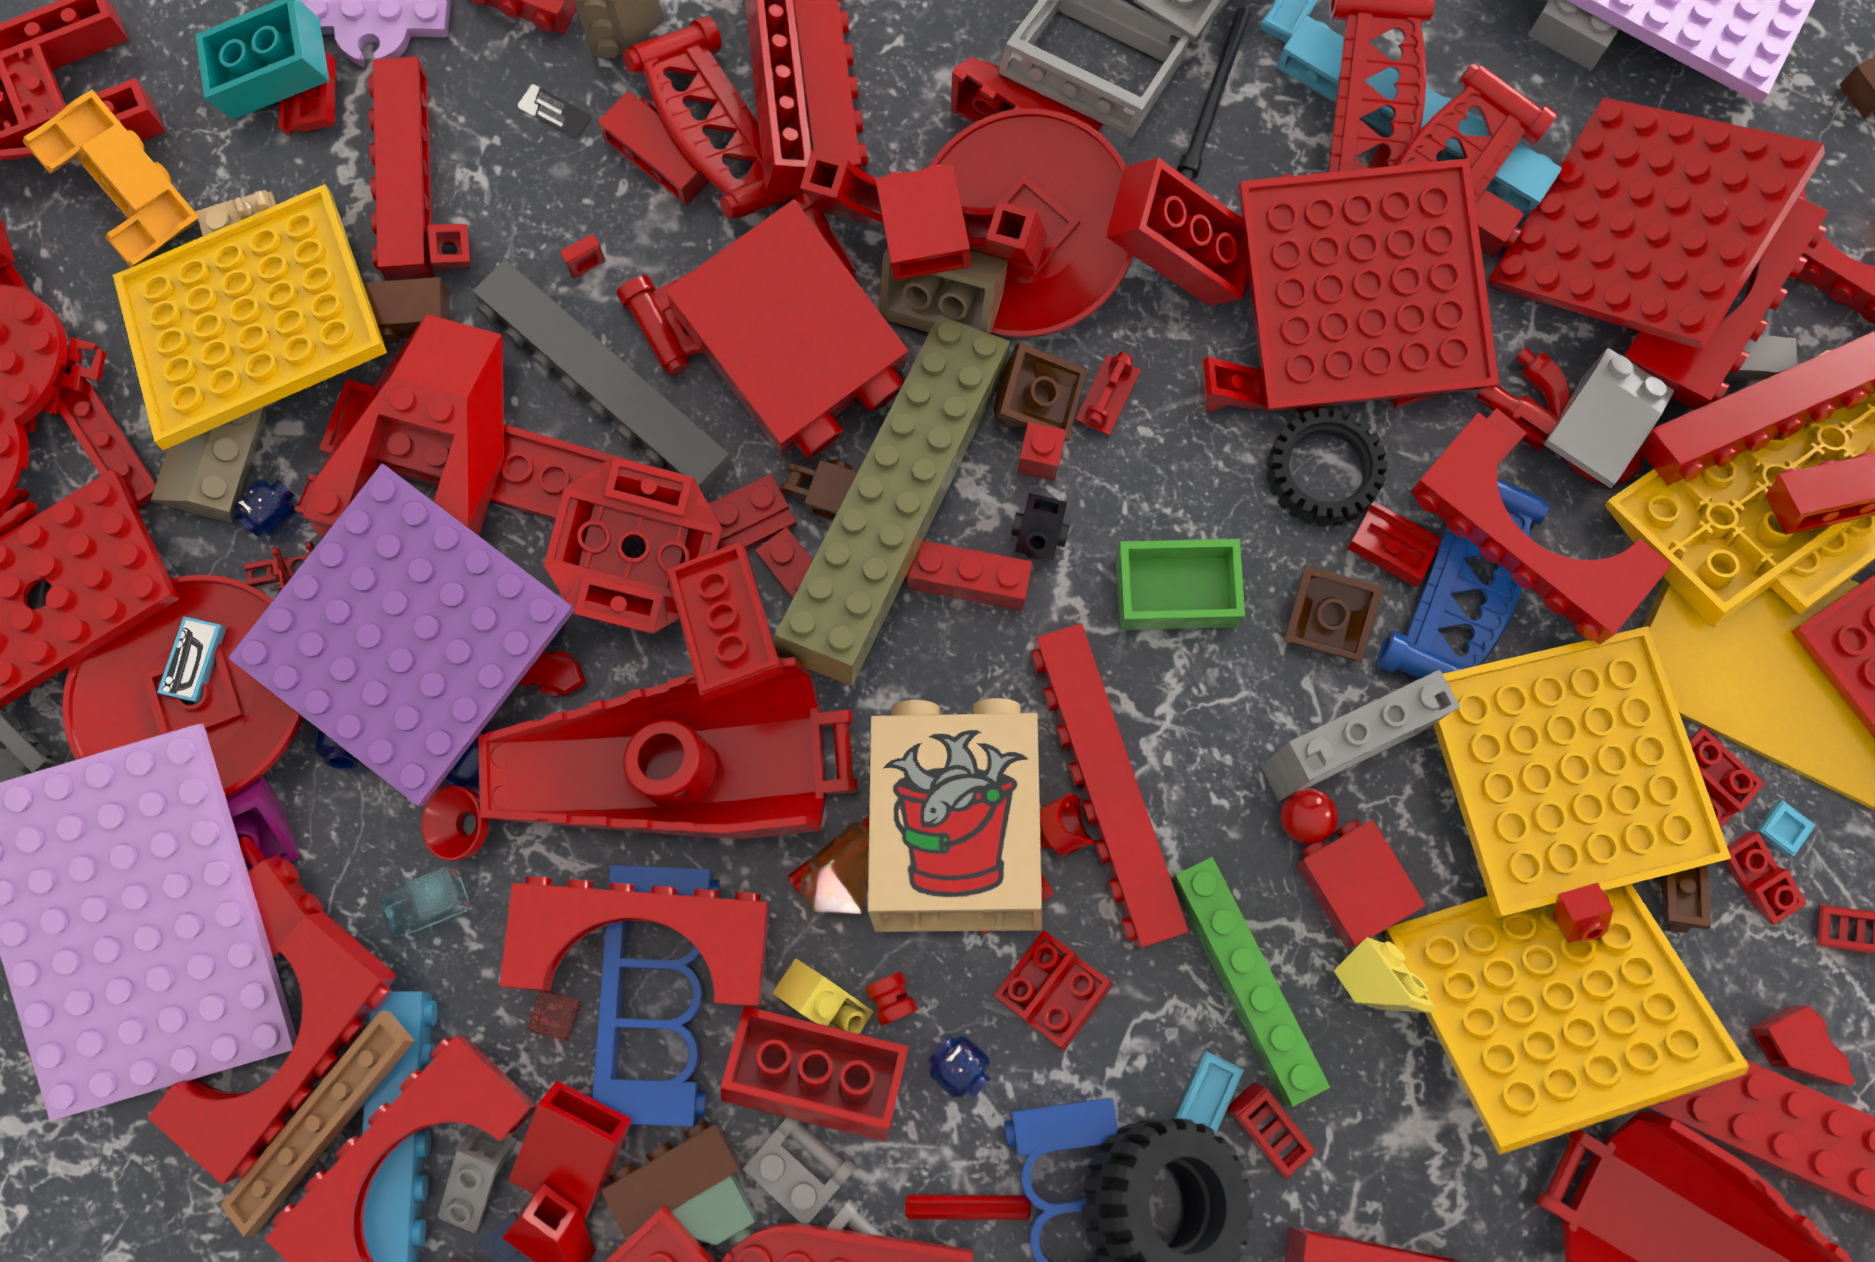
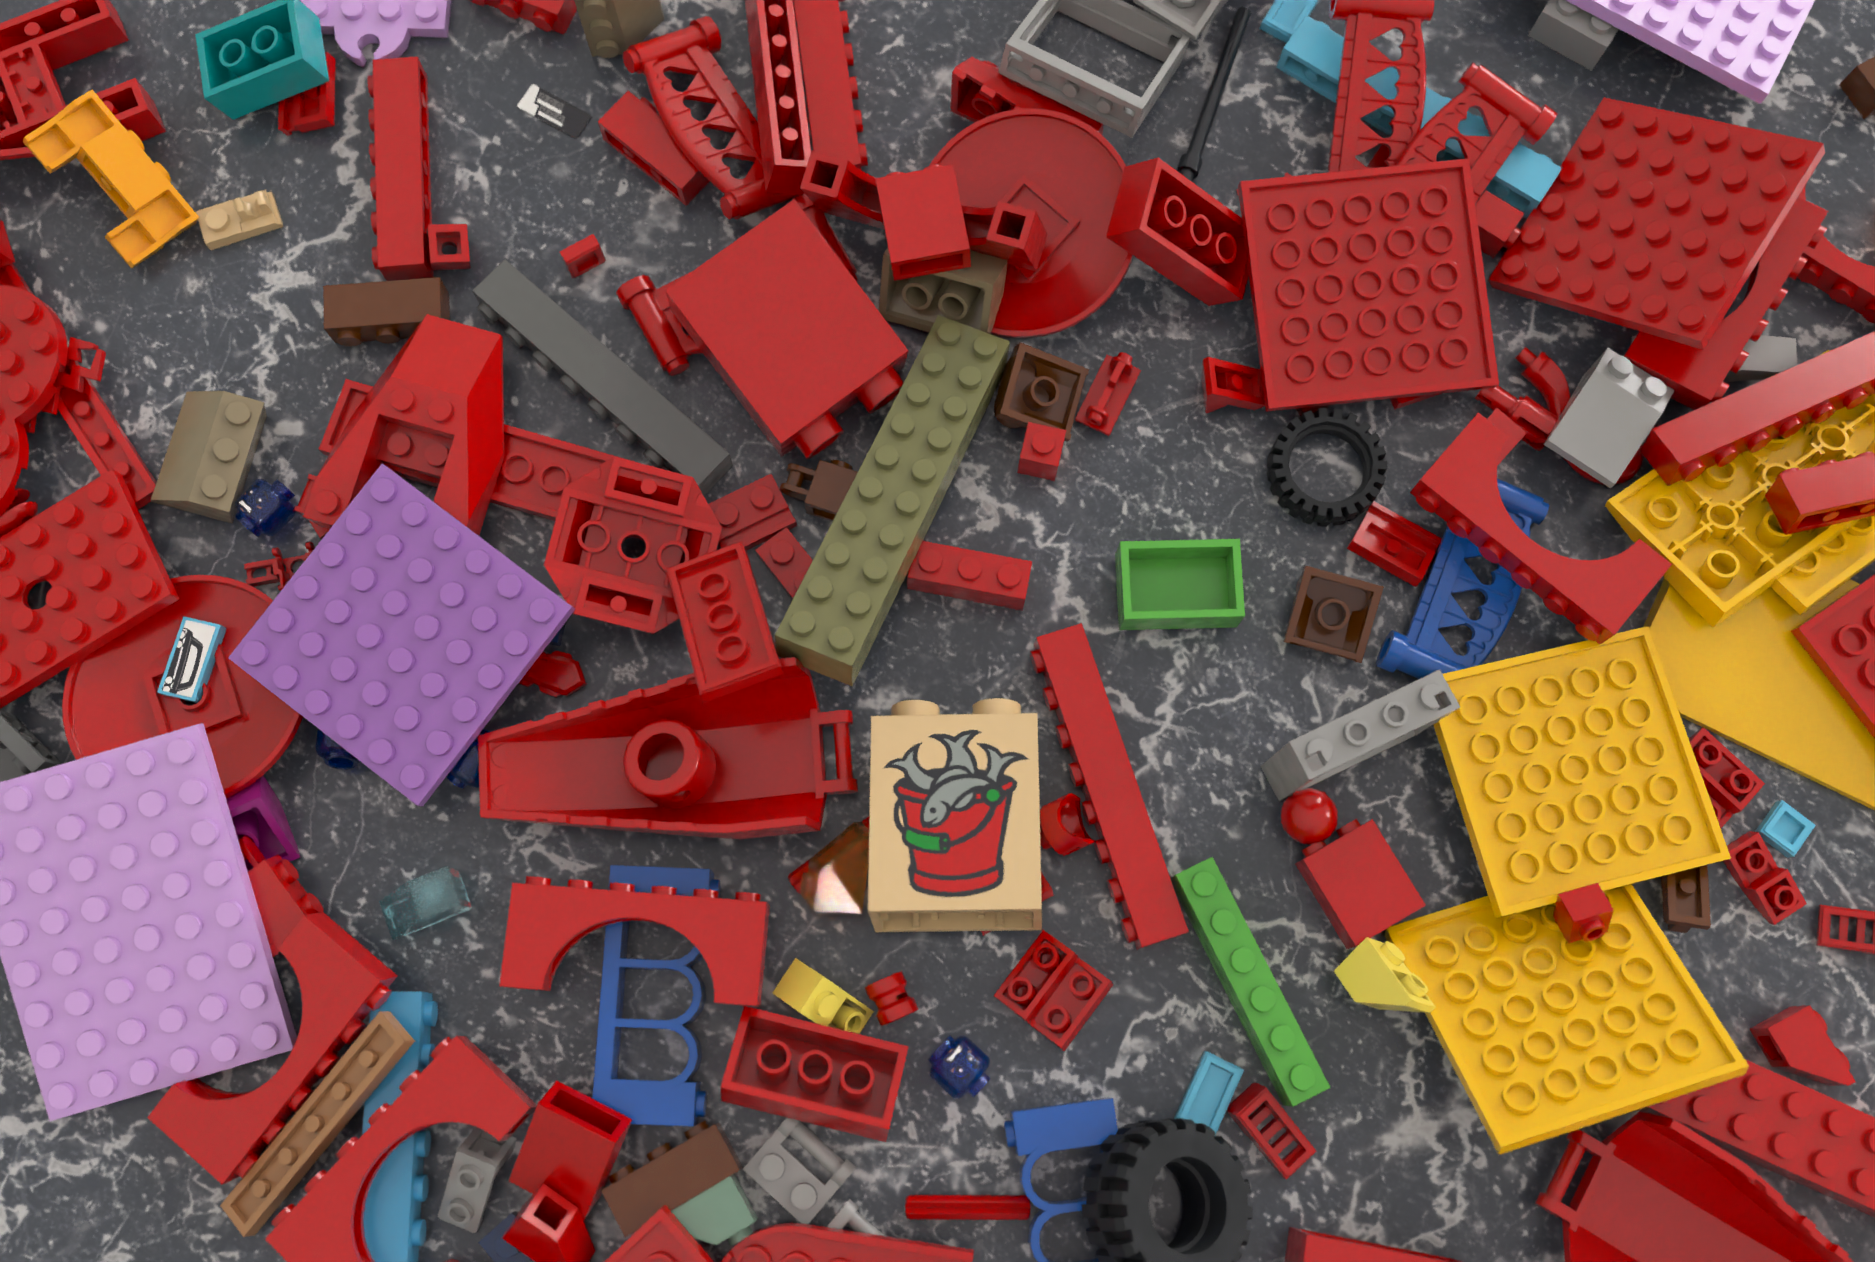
yellow plate [113,184,387,450] -> none
red piece [421,785,489,861] -> none
clear red tile [527,990,582,1042] -> none
black brick [1011,493,1070,560] -> none

